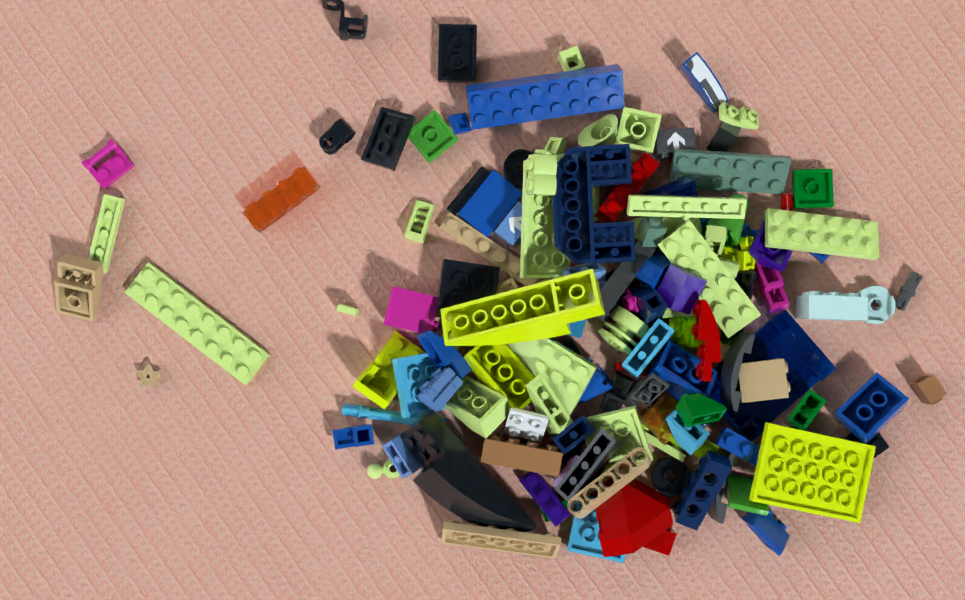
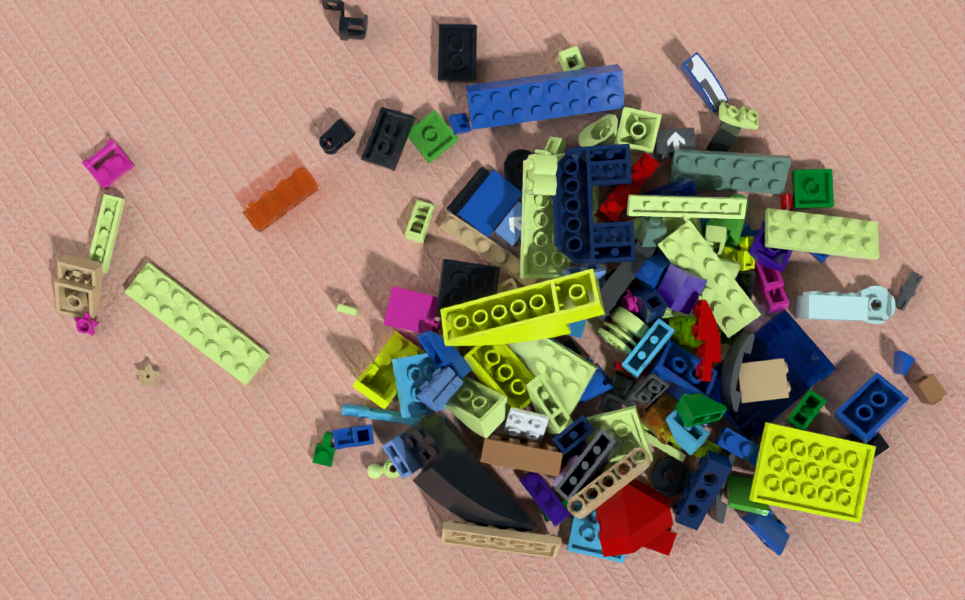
none -> dark pink plate [74,312,99,336]
none -> green plate [312,431,336,467]
none -> blue slope [894,351,915,375]

